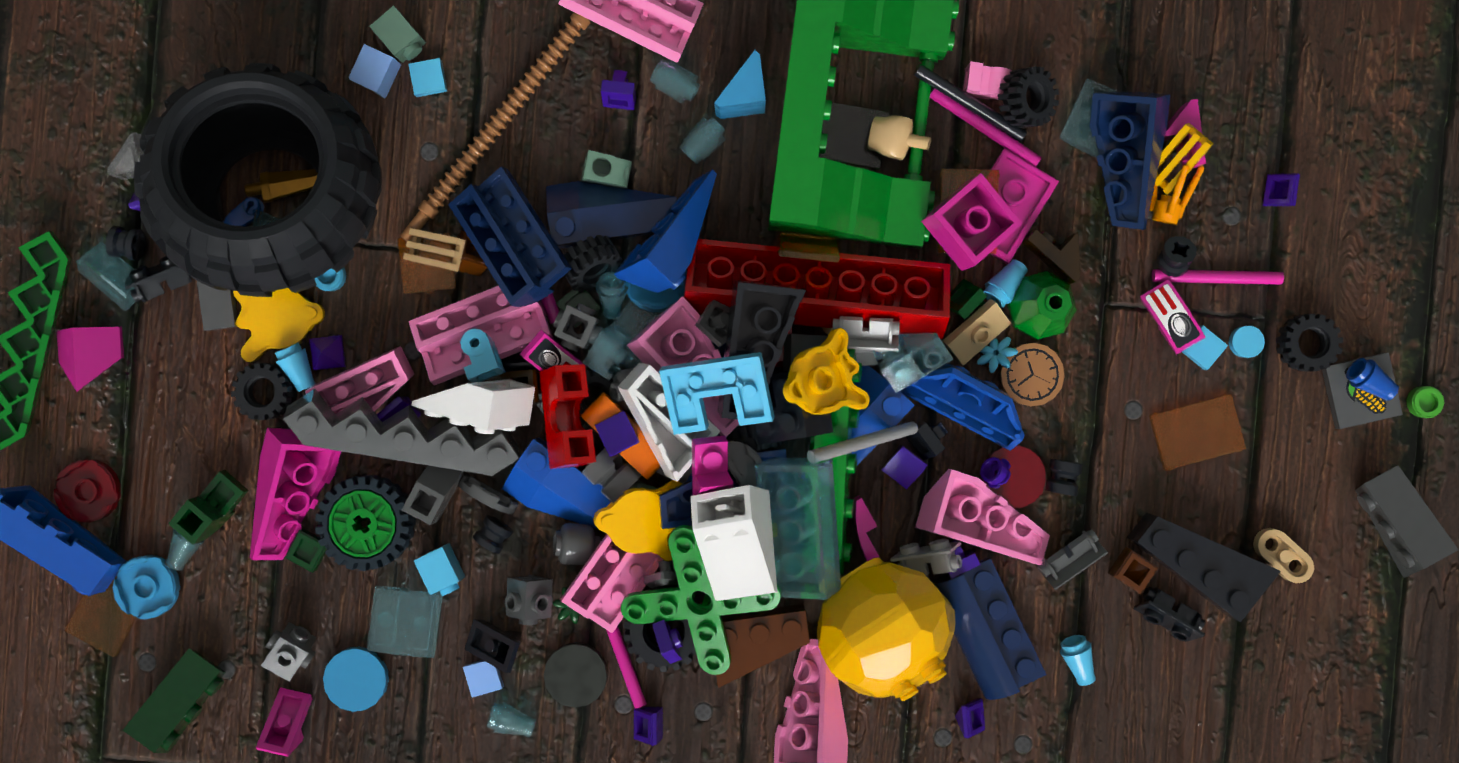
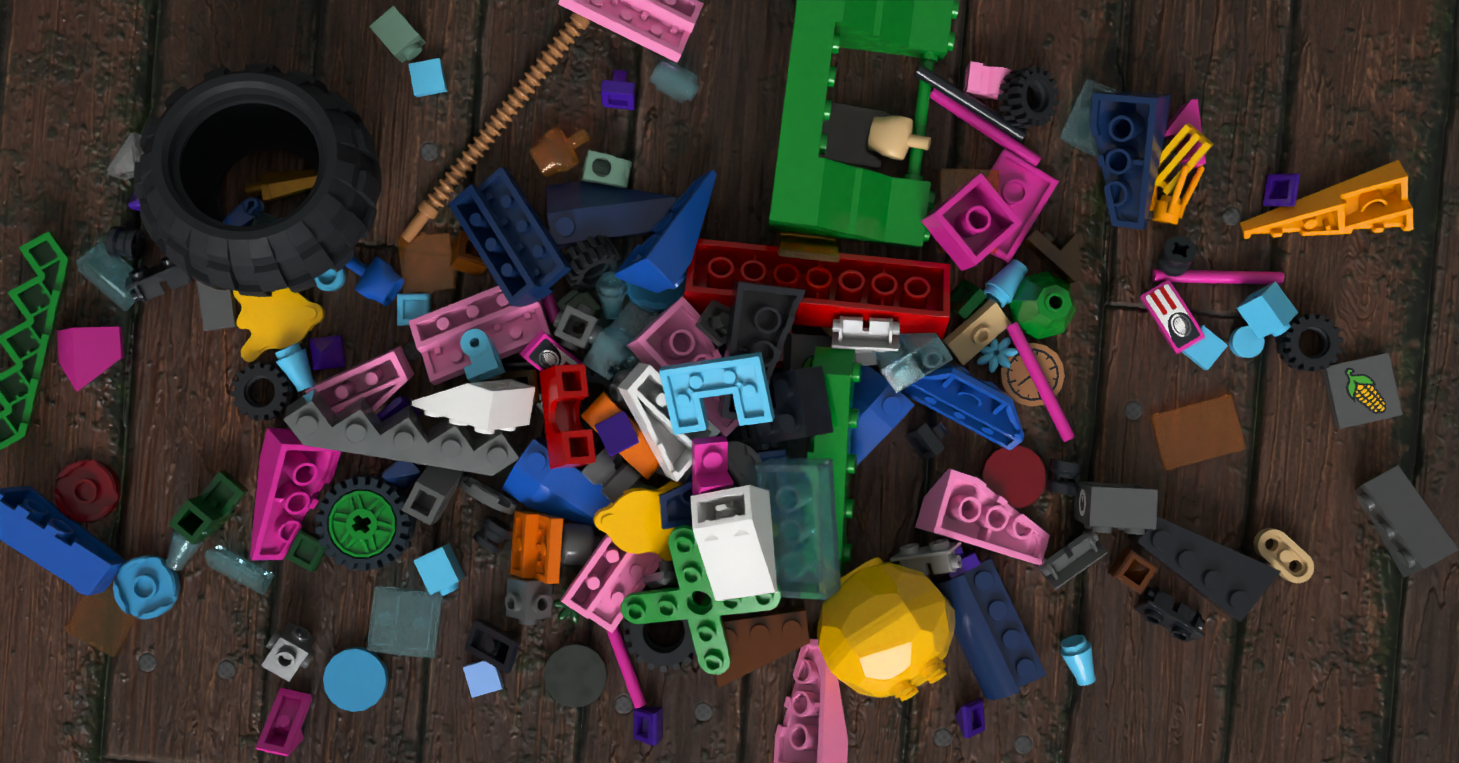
dark green wedge [123,648,226,753] -> none
light blue panel [349,44,401,98] -> none
tan tile [403,228,466,272] -> none
clear light blue cone [486,701,536,738] -> none
dark purple plate [652,620,683,664] -> none
clear light blue brick [679,117,726,165] -> none
dark azure slope [714,50,766,119] -> none
yellow tile [783,328,870,415] -> none
light grey bar [807,421,918,464] -> none
dark pink slope [853,495,880,561] -> none
dark purple slope [881,445,928,490] -> none
dark purple plate [980,457,1011,488] -> none
blue cone [1346,358,1399,401] -> none
bright green tile [1407,386,1444,418] -> none
none -> clear light blue slope [204,546,275,595]
none -> blue piece [346,256,405,306]
none -> dark blue slope [381,460,426,489]
none -> medium azure tile [397,293,431,326]
none -> orange slope [510,510,563,584]
none -> clear orange piece [529,127,591,178]
none -> dark pink piece [1006,321,1075,442]
none -> dark grey brick [1074,481,1158,535]
none -> medium azure brick [1236,281,1298,339]
none -> light orange wedge [1240,160,1413,239]

